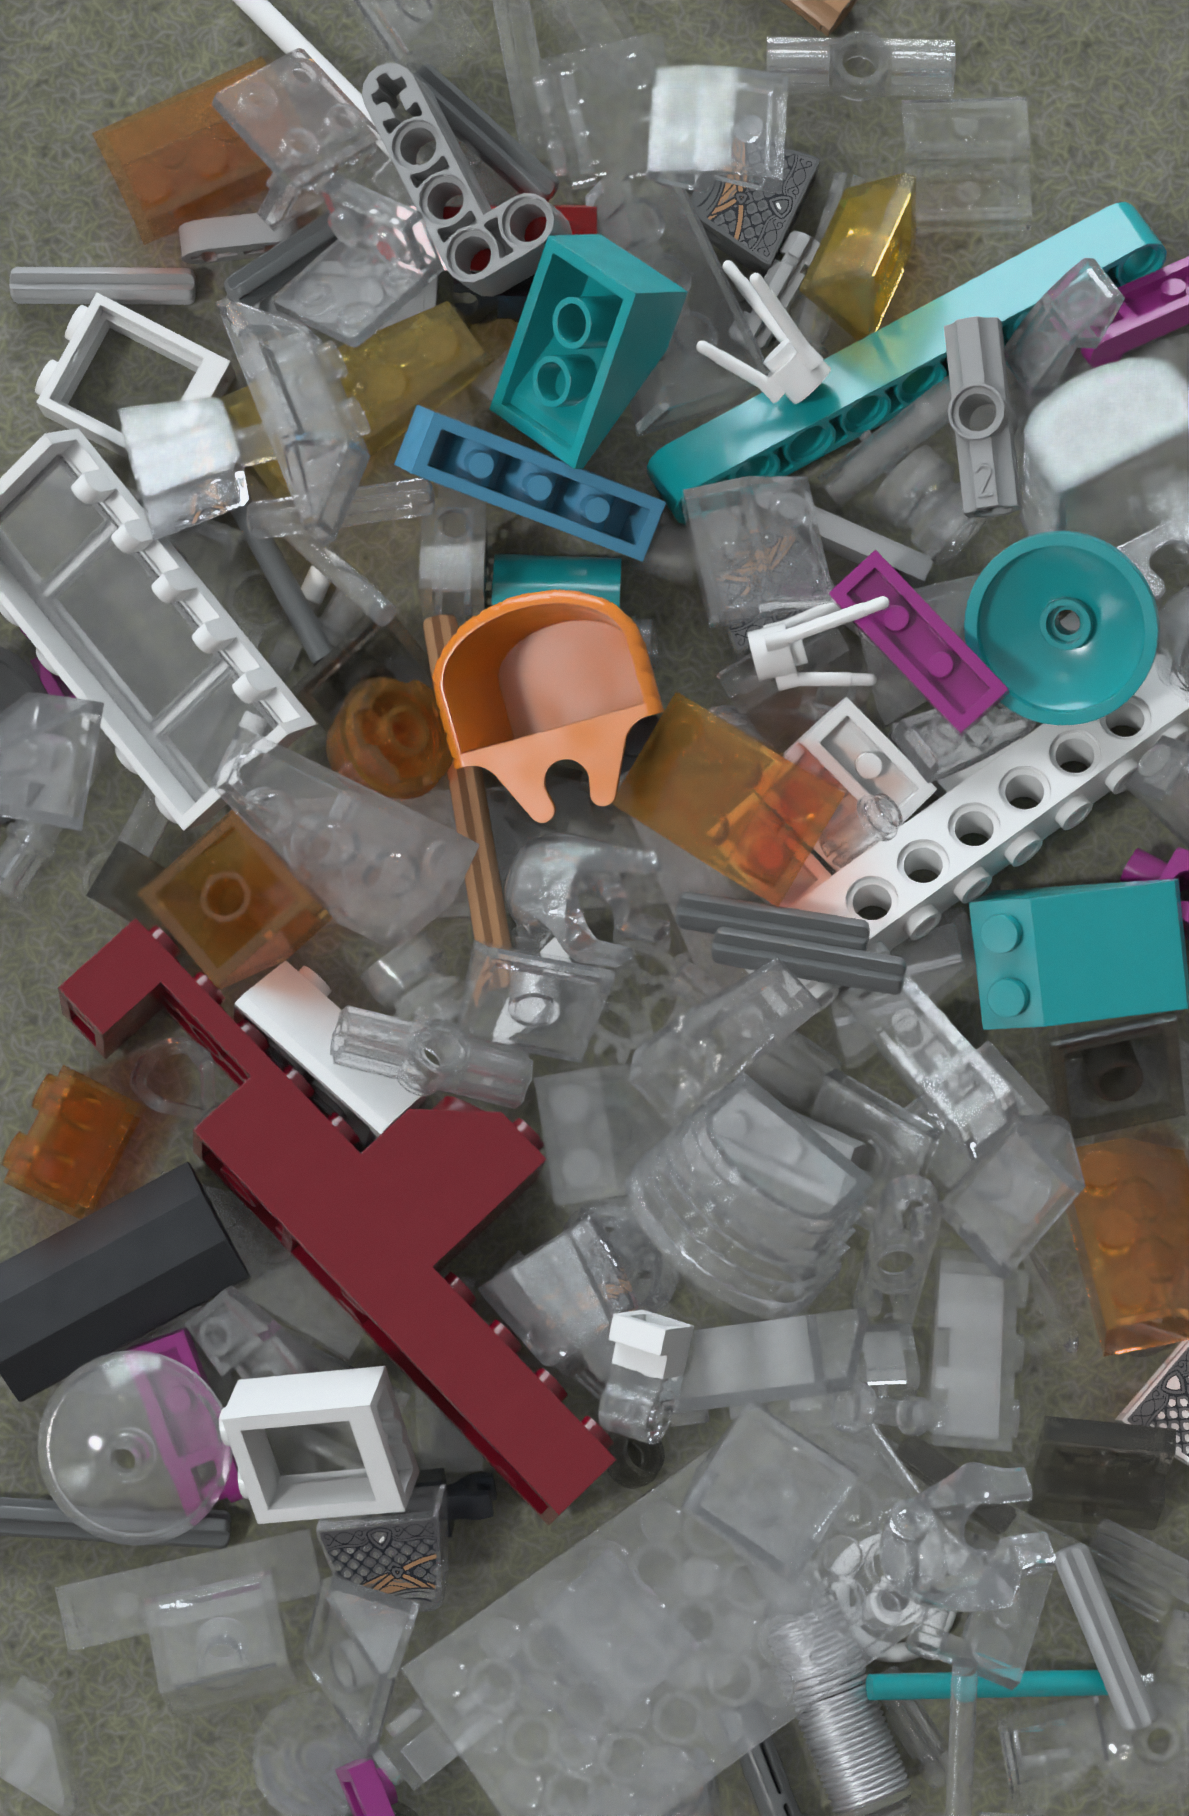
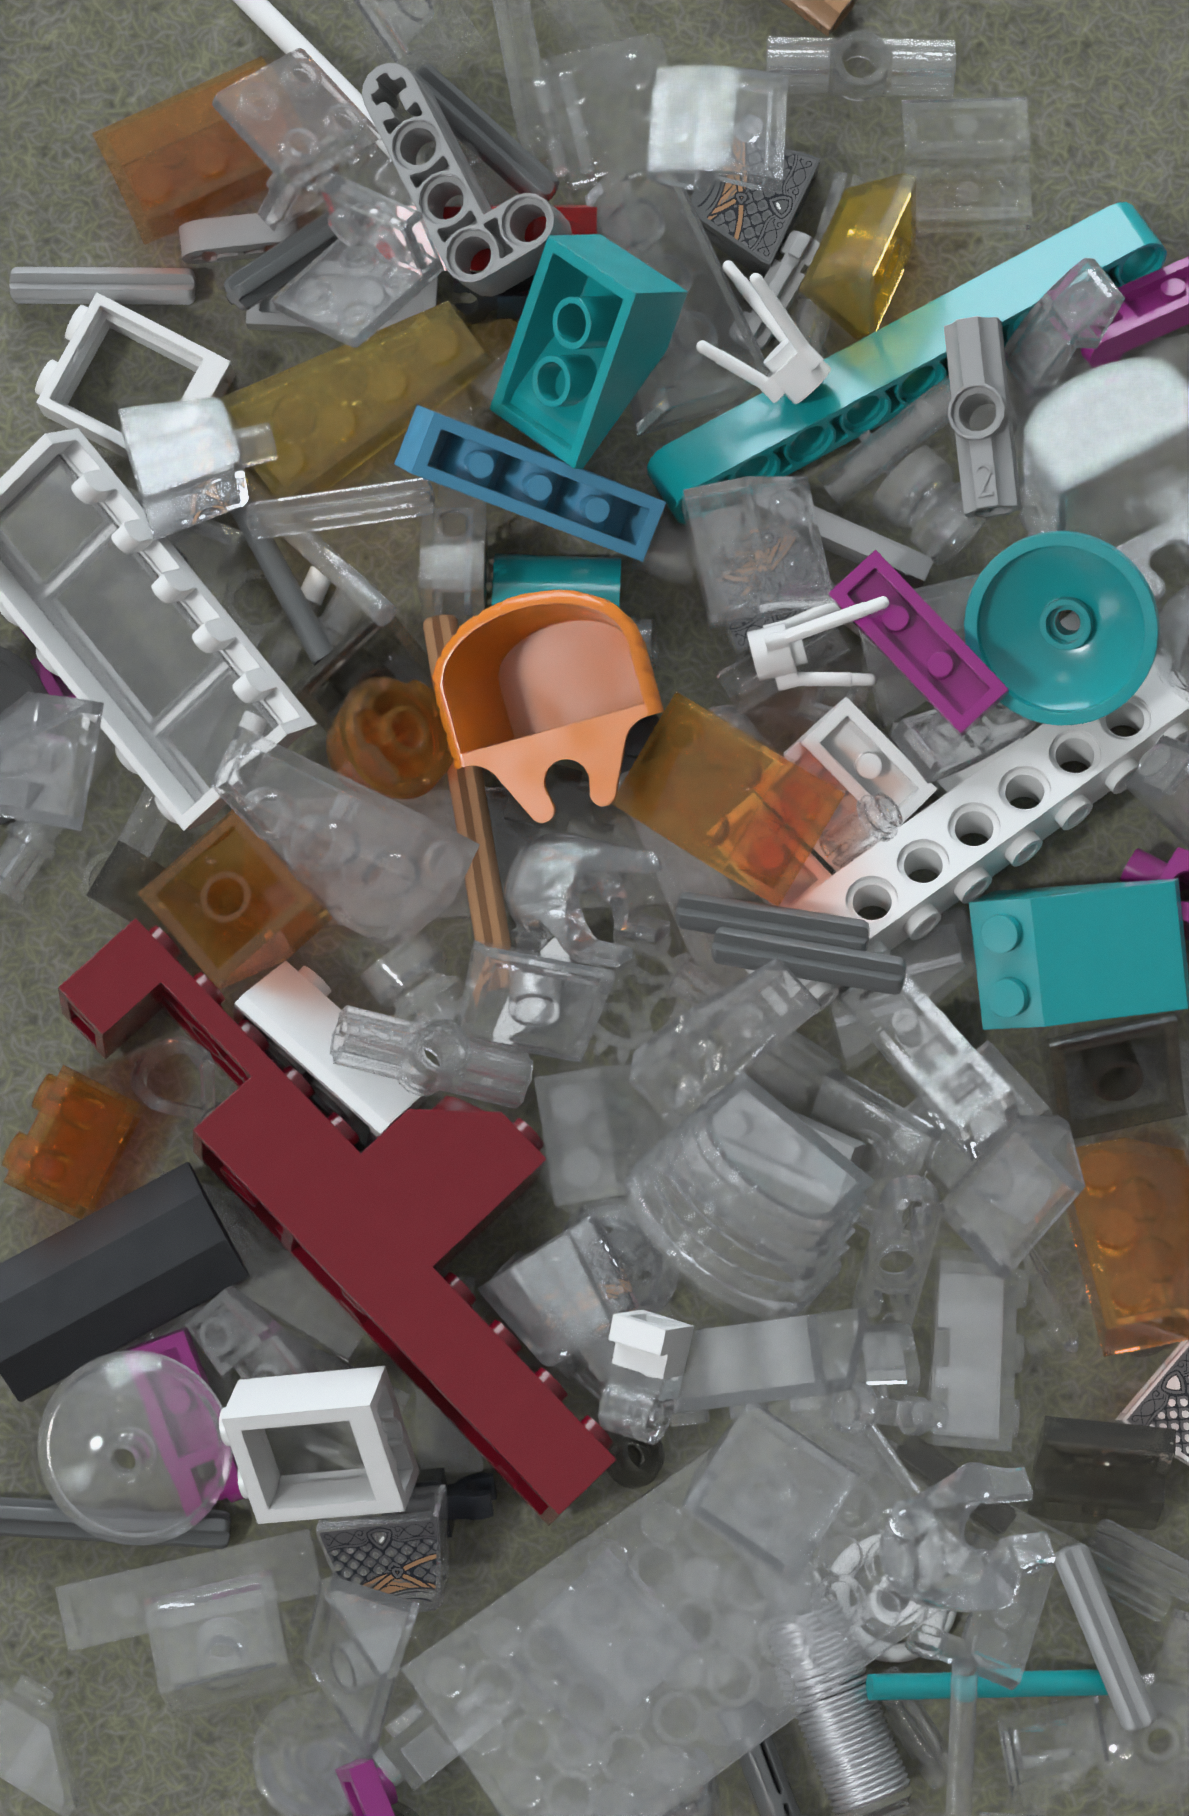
clear wedge [215,297,371,546] -> none

